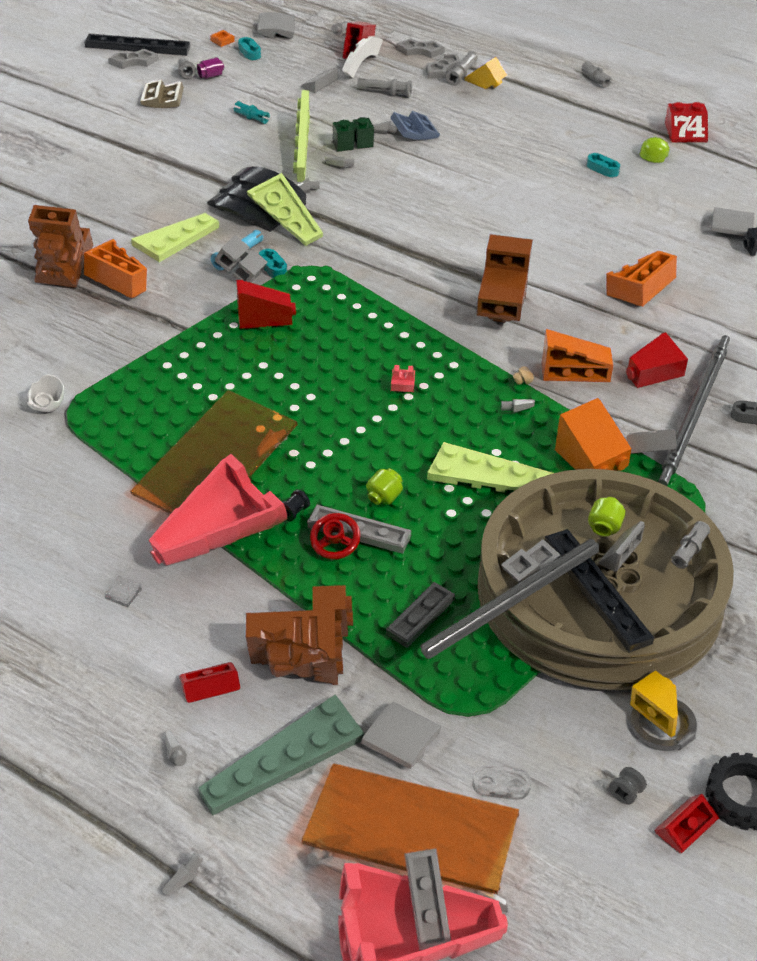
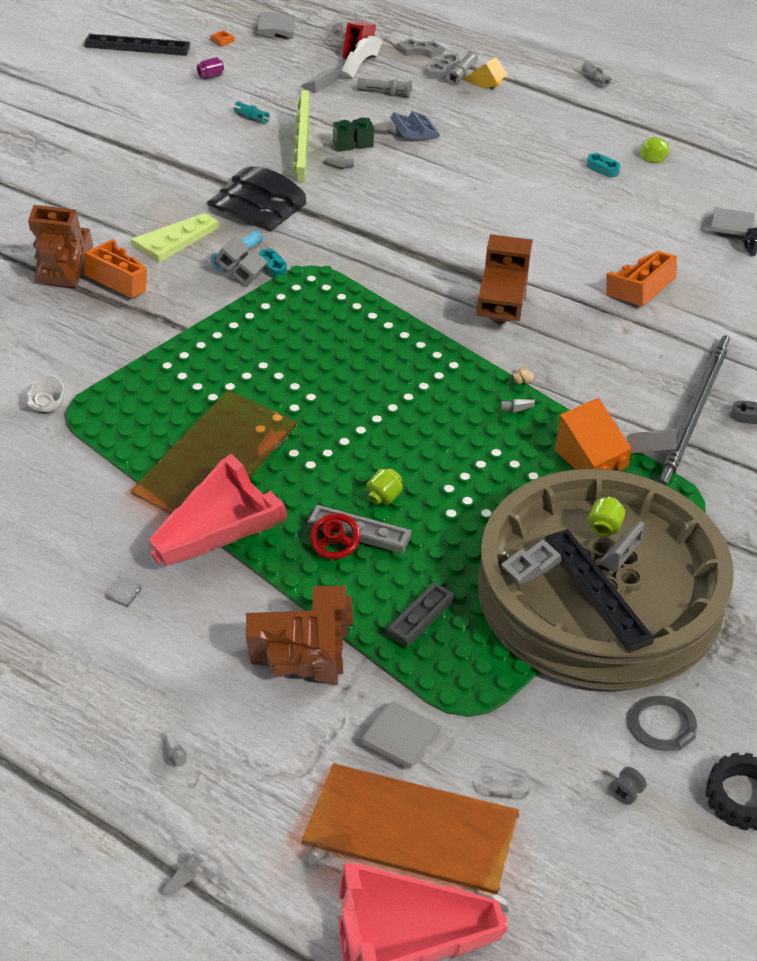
light grey tile [108,49,158,69] -> none
dark tan slope [140,79,184,108] -> none
light grey cone [178,58,196,79] -> none
red slope [179,662,240,703] -> none
sand green wing [198,695,365,815] -> none
red slope [236,280,296,329] -> none
teal beam [238,37,261,60] -> none
yellowish green wing [247,173,323,246] -> none
black bush [281,489,310,522] -> none
light grey bar [297,178,320,193] -> none
coral tile [391,365,415,392] -> none
light grey tile [404,848,451,951] -> none
dark grey axle [420,539,599,659] -> none
yellowish green wing [427,442,553,493] -> none
orange wedge [541,329,613,382] -> none
red slope [626,332,688,388] -> none
yellow slope [630,670,678,738] -> none
red slope [654,794,719,853] -> none
red slope [665,102,708,142] -> none
light grey pin [671,521,710,569] -> none

